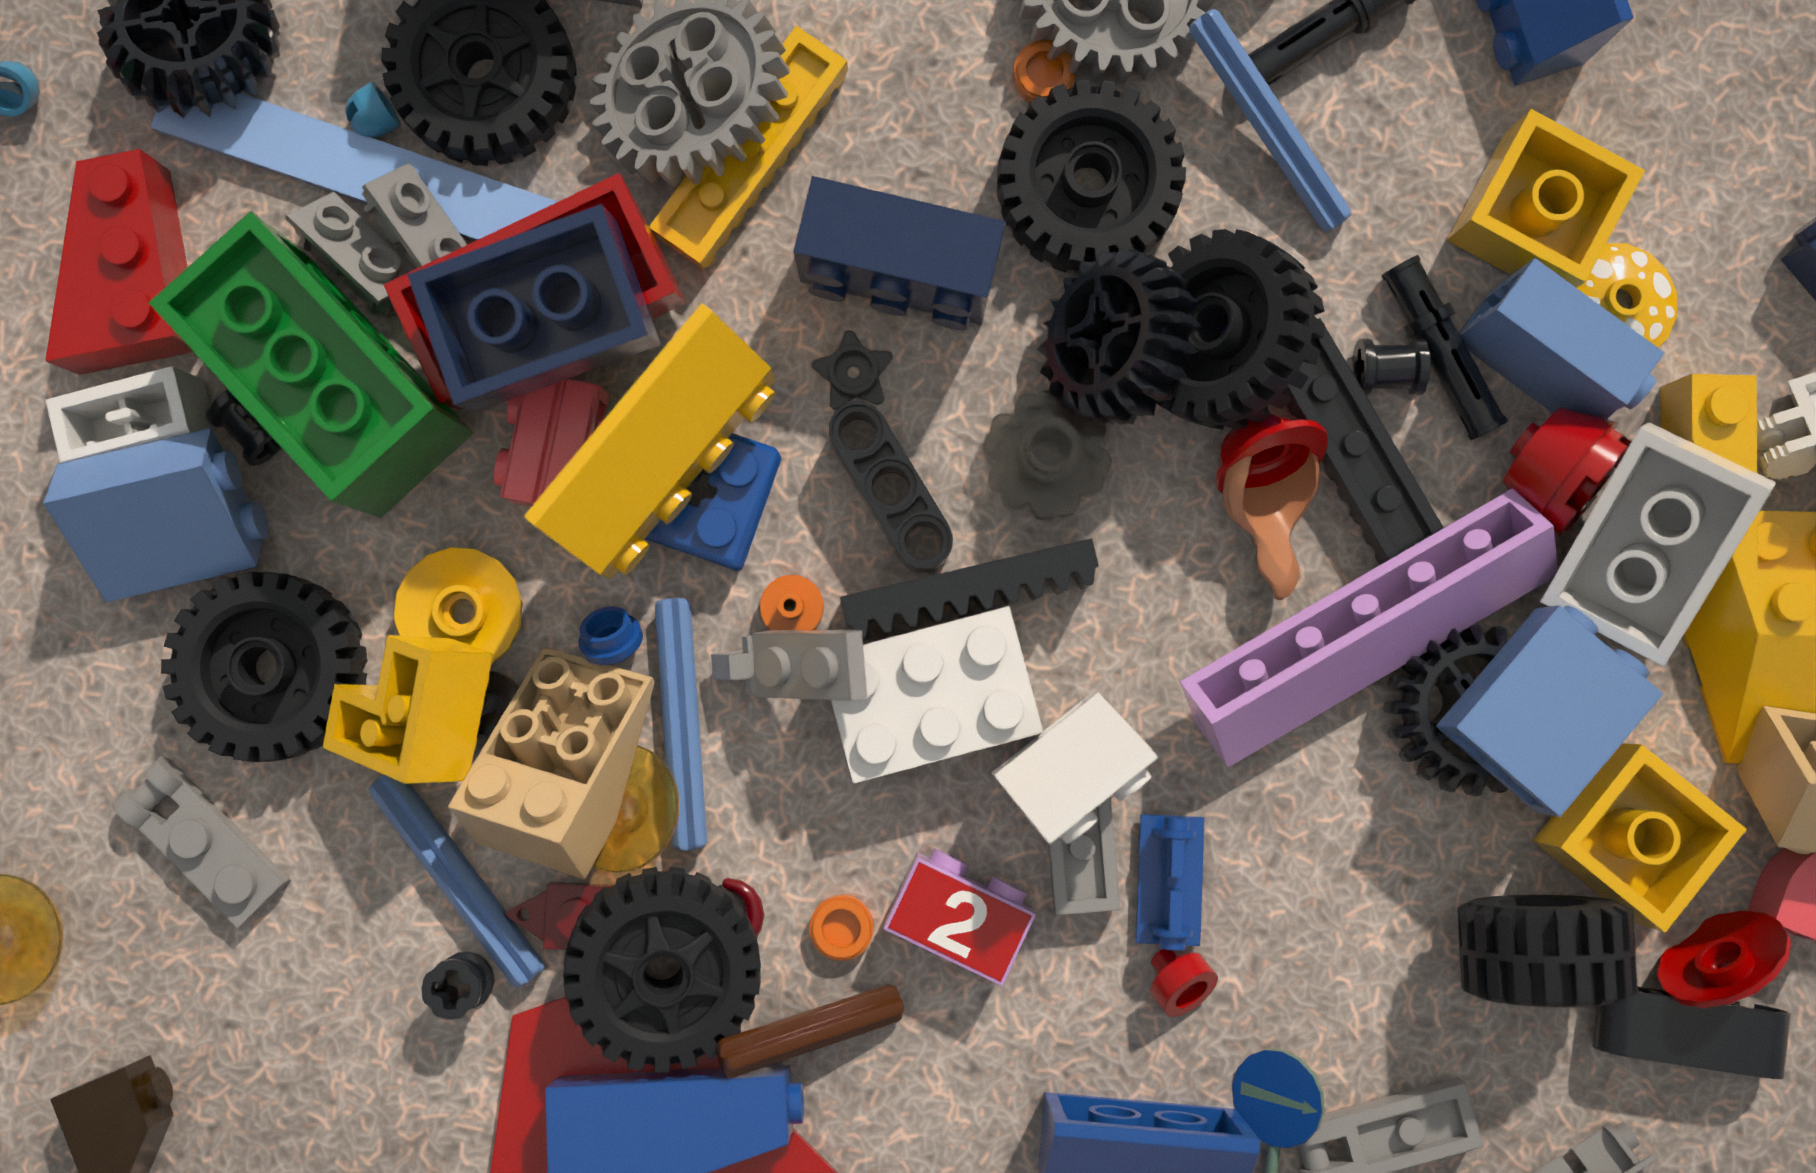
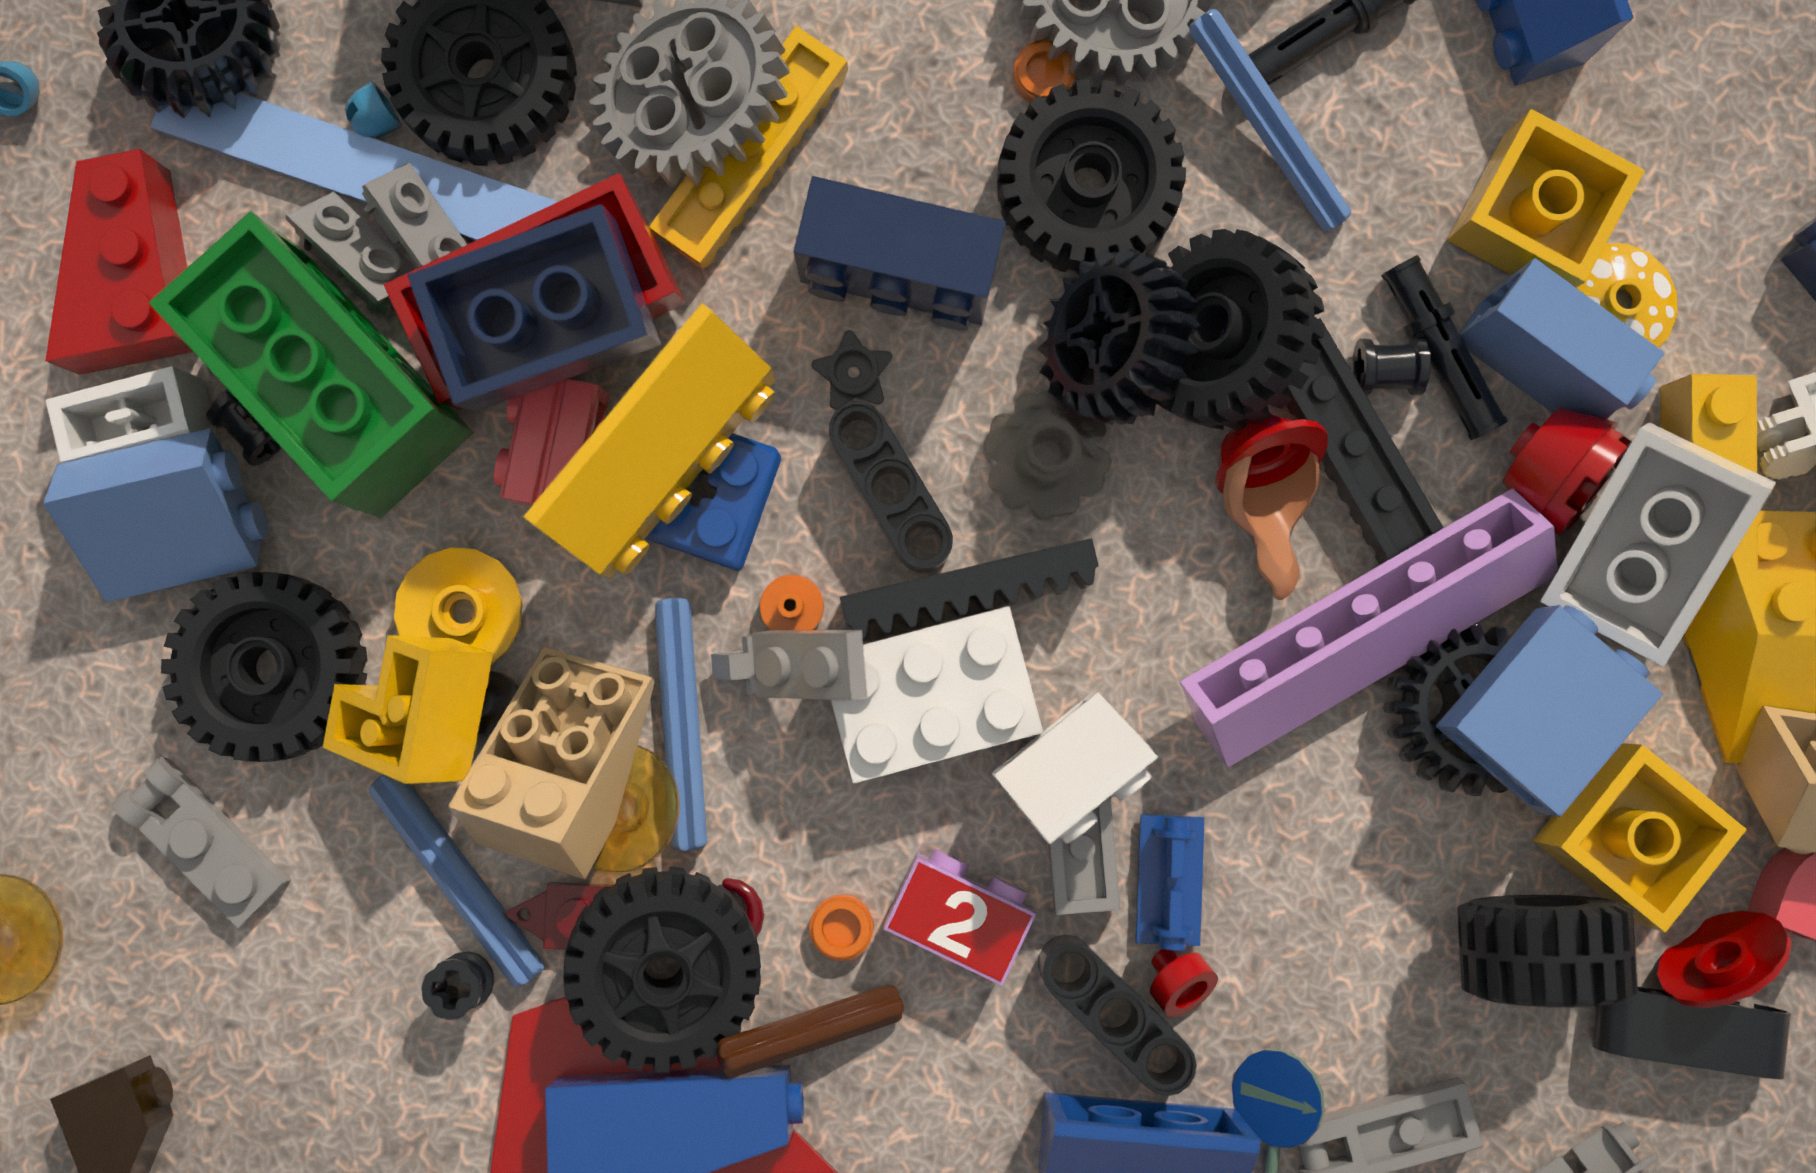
blue plate [578,606,643,665] -> none
none -> black beam [1038,934,1197,1096]

